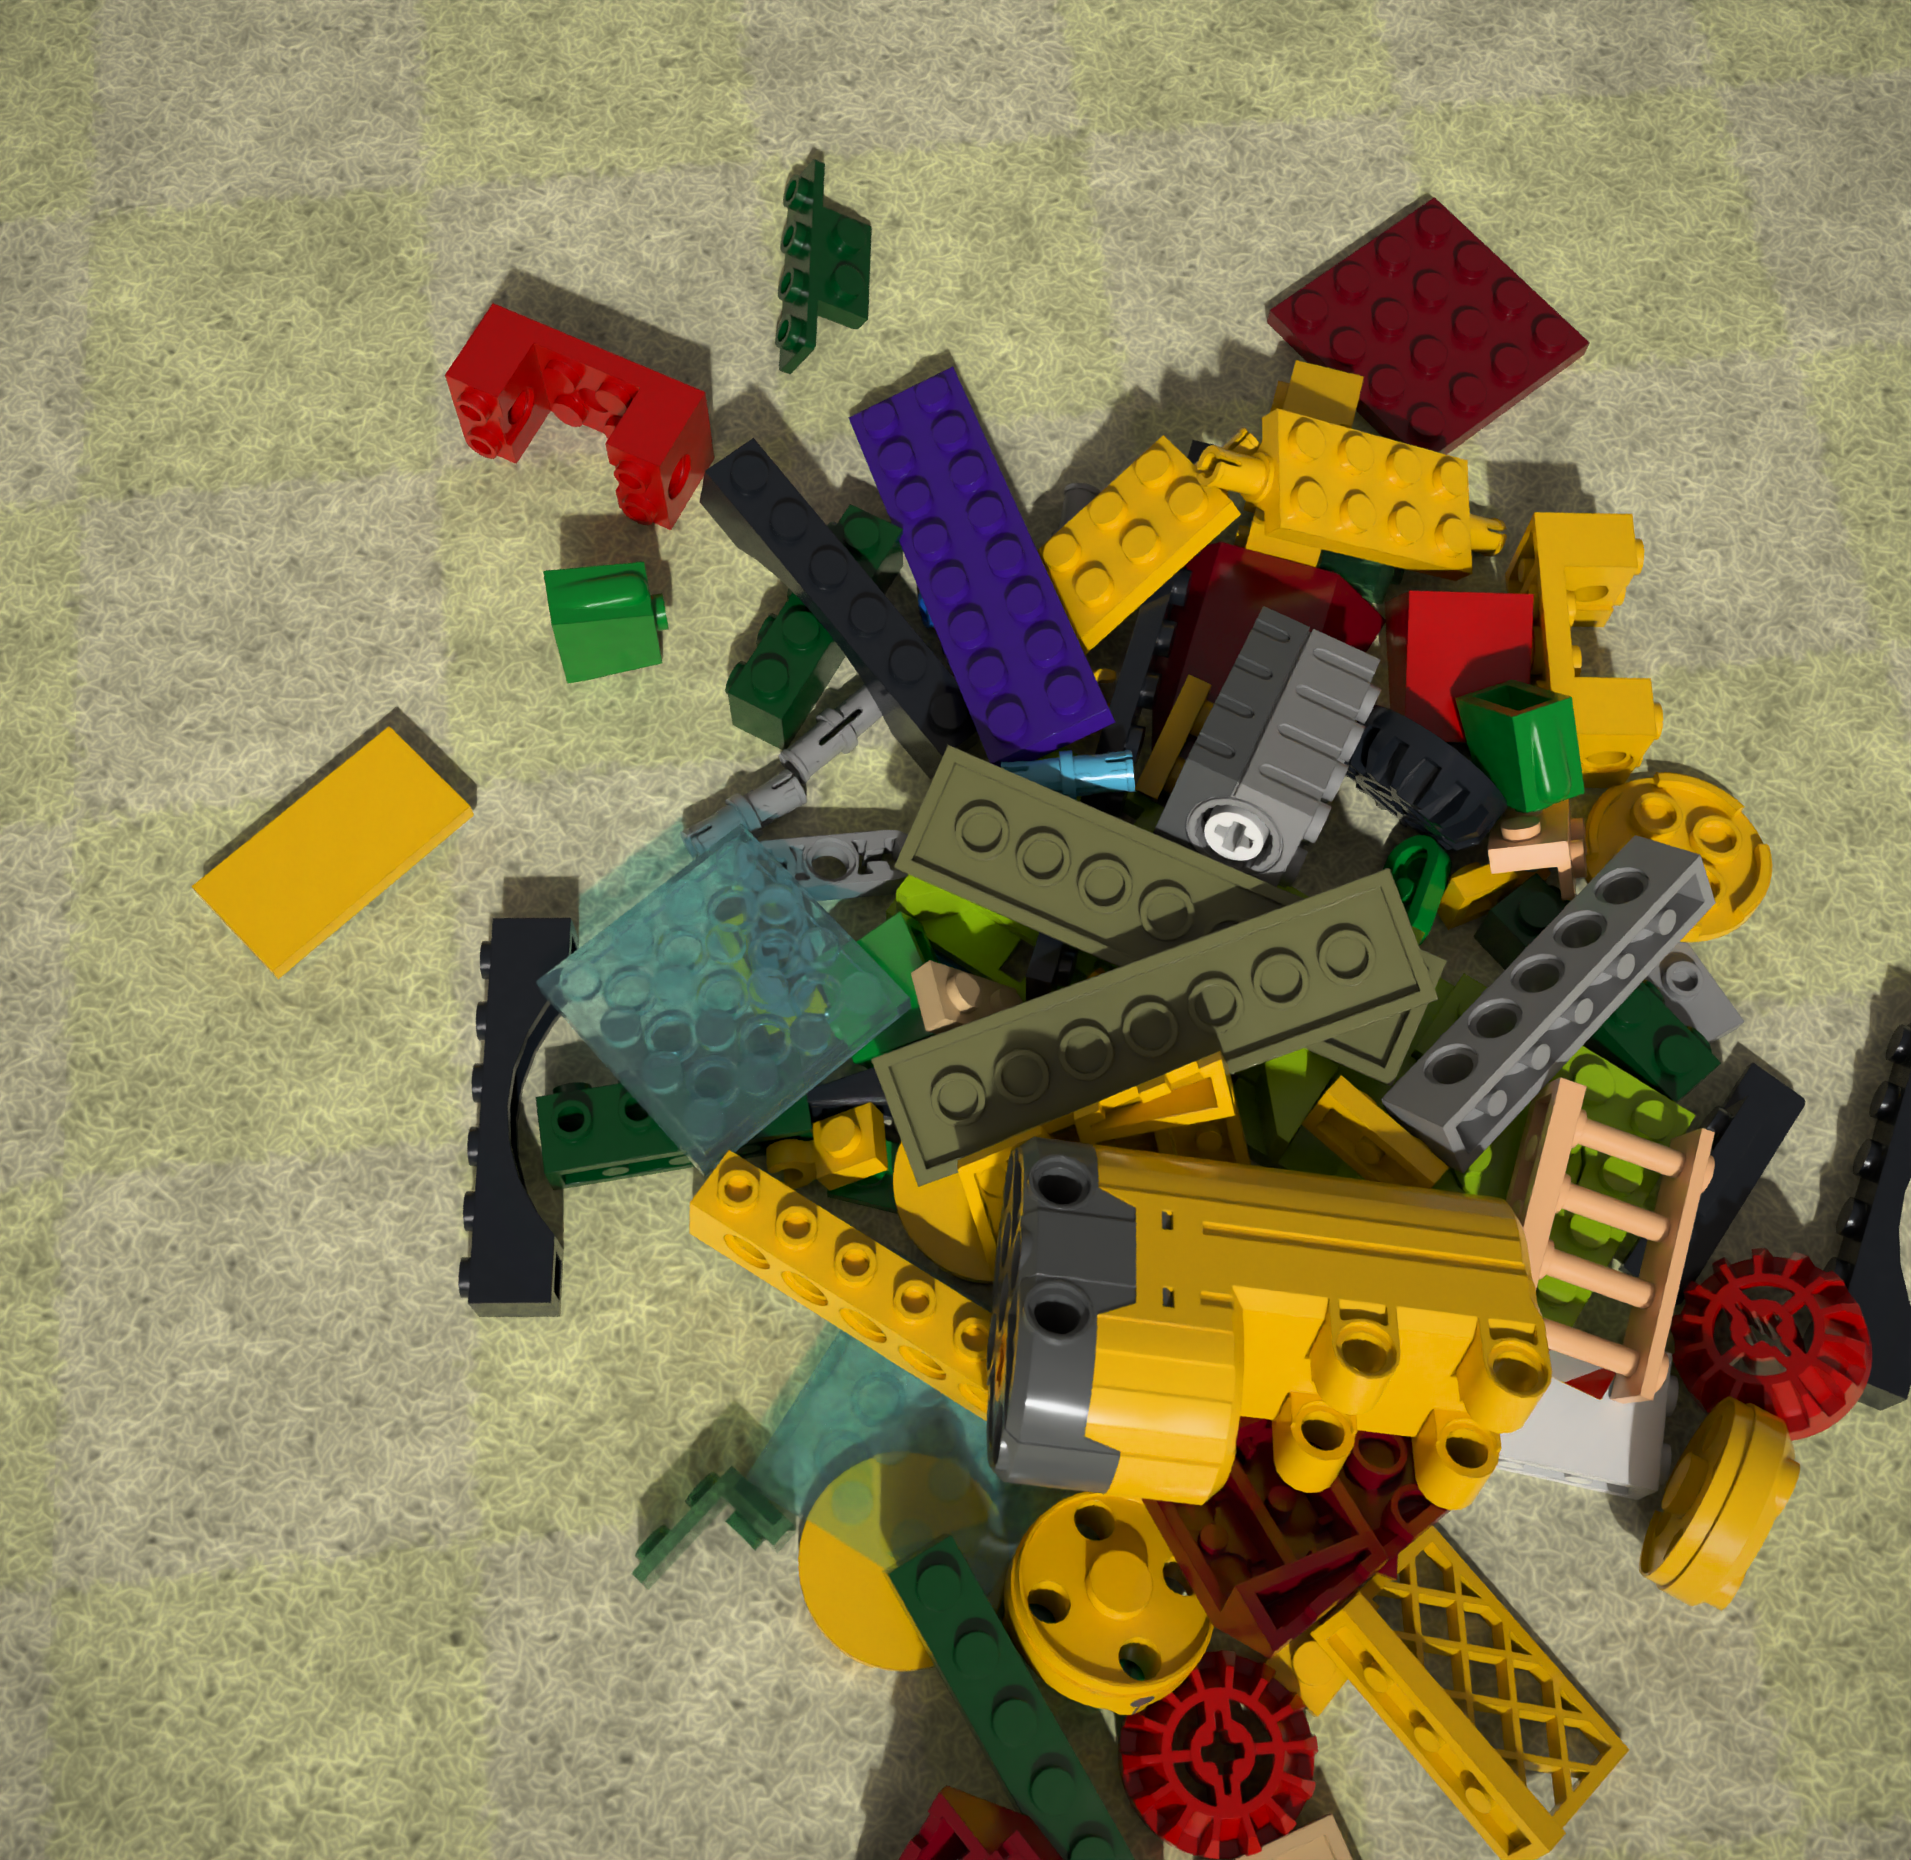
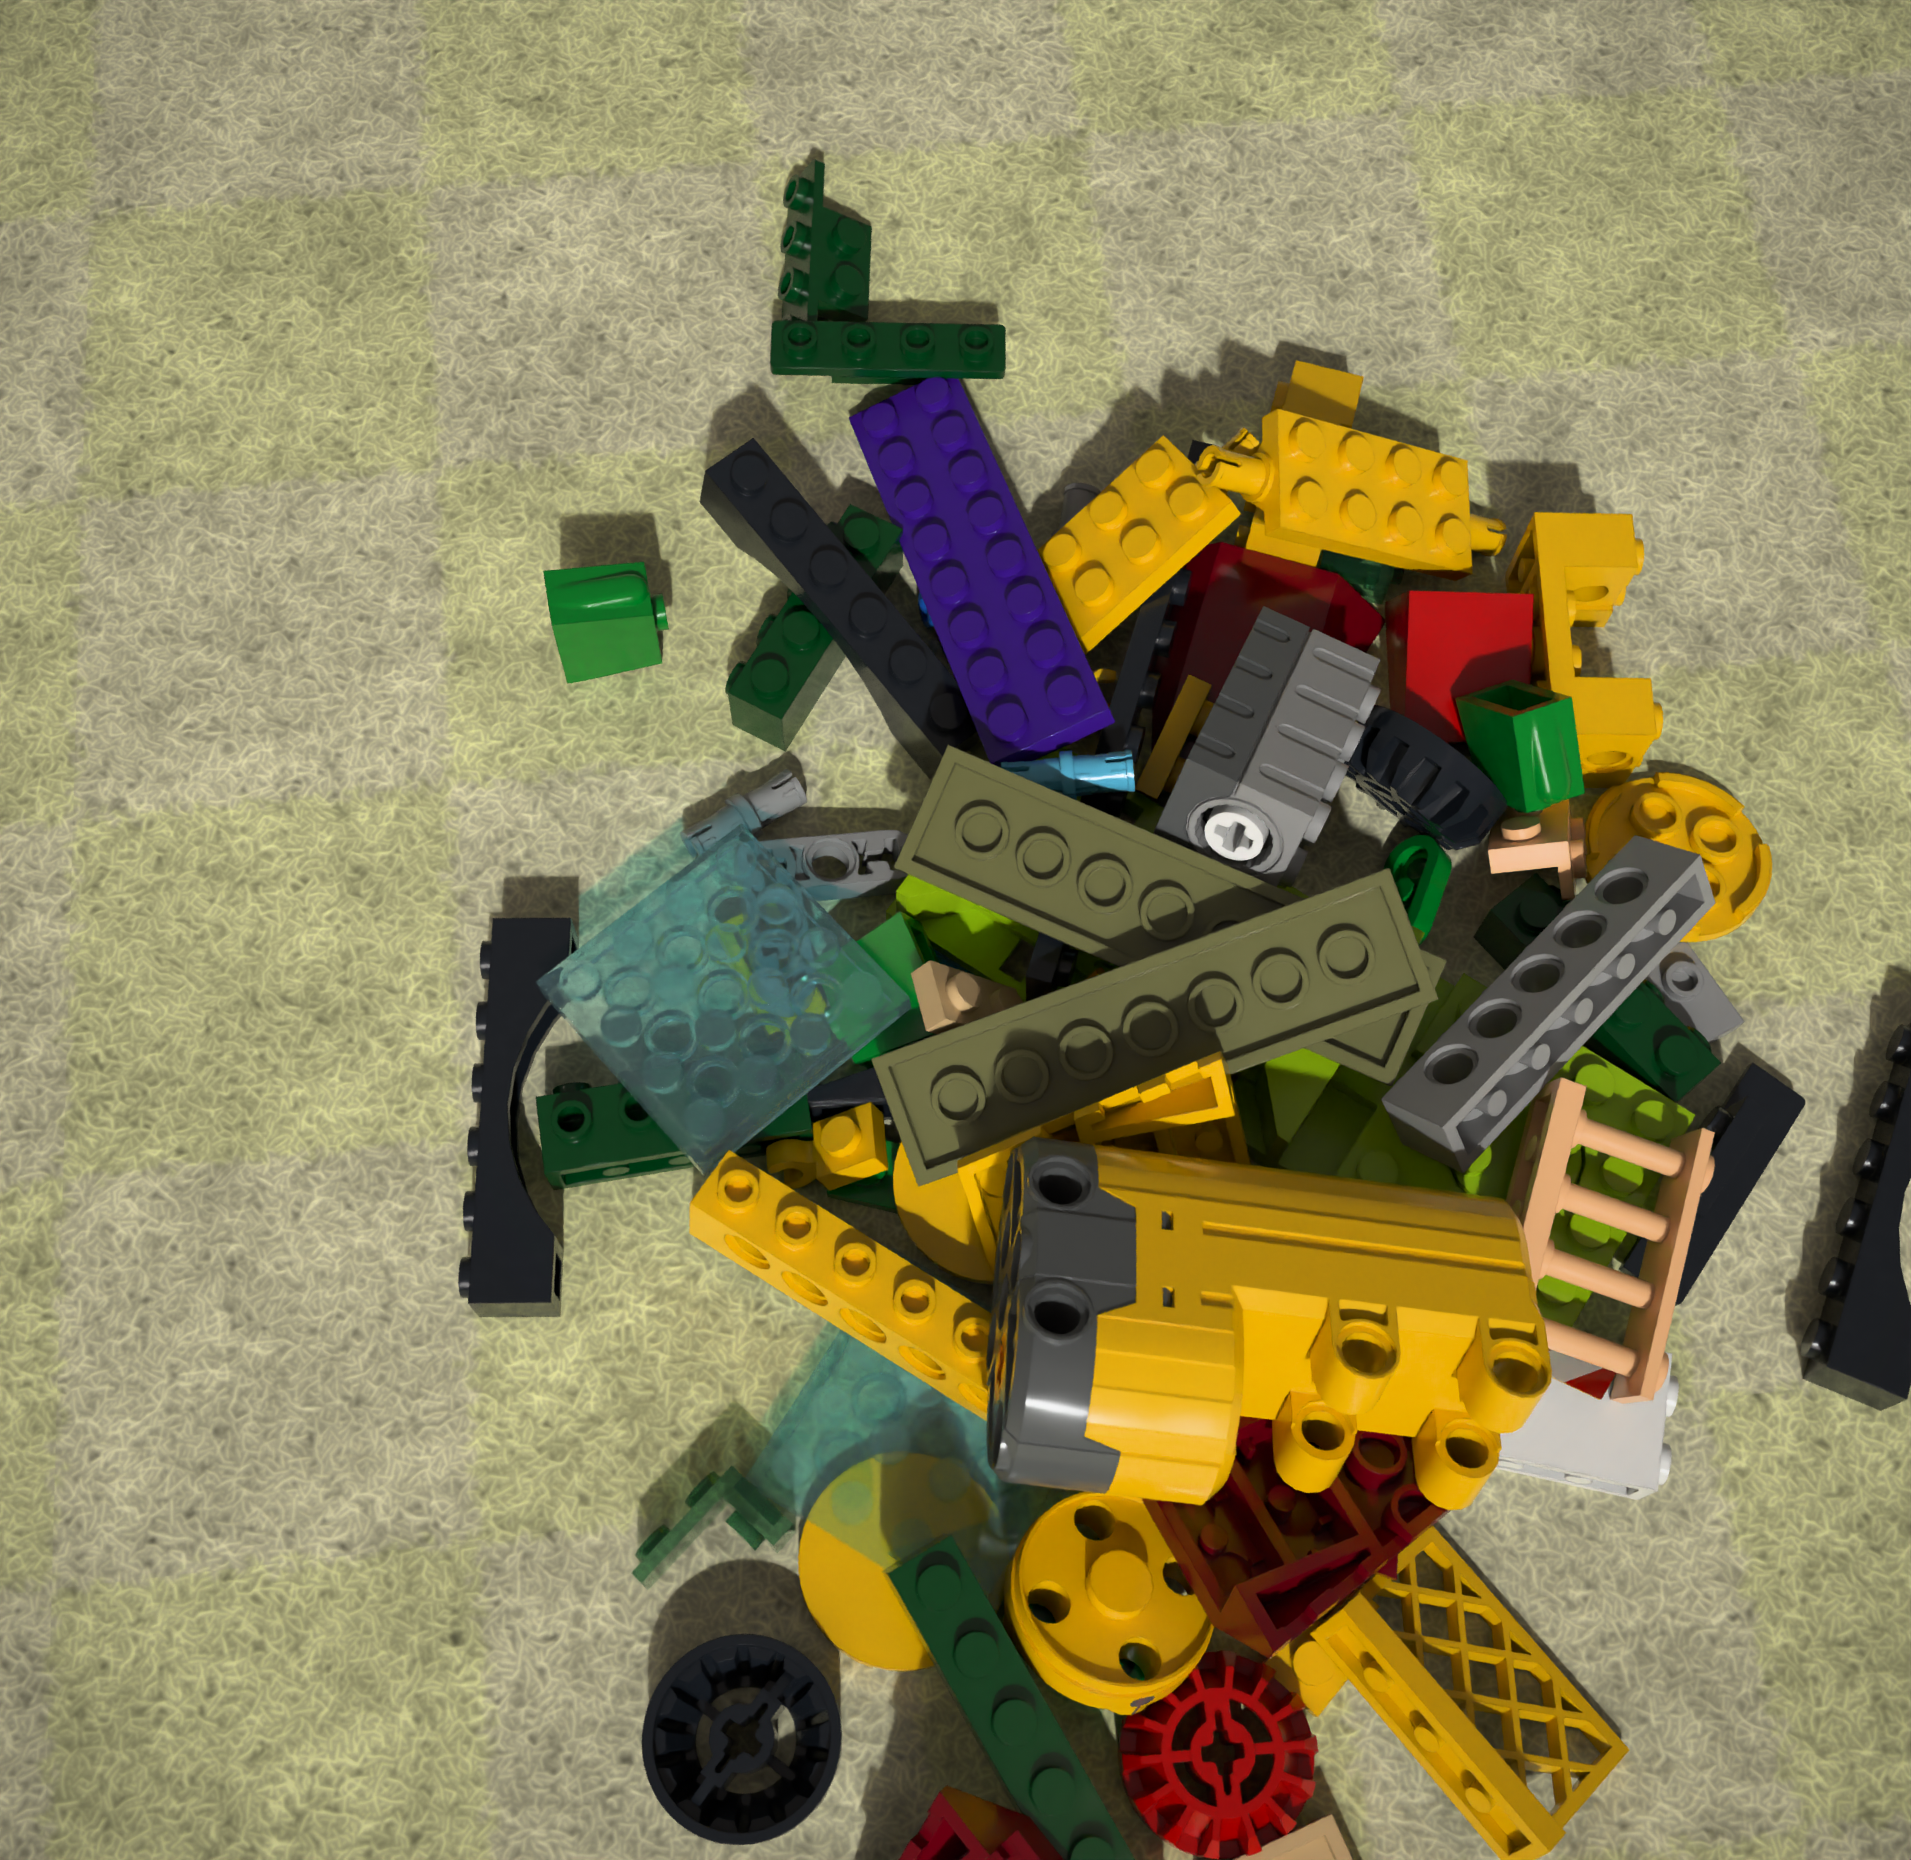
yellow tile [191,726,474,979] -> none
red plate [445,303,715,530] -> none
light grey pin [778,684,883,784] -> none
dark red plate [1267,197,1590,455] -> none
yellow plate [1302,1075,1449,1189] -> none
yellow plate [1437,862,1551,930] -> none
yellow piece [1639,1397,1800,1610] -> none
red gear [1670,1248,1872,1441] -> none
none -> black gear [642,1634,842,1845]
none -> dark green bracket [770,320,1006,385]

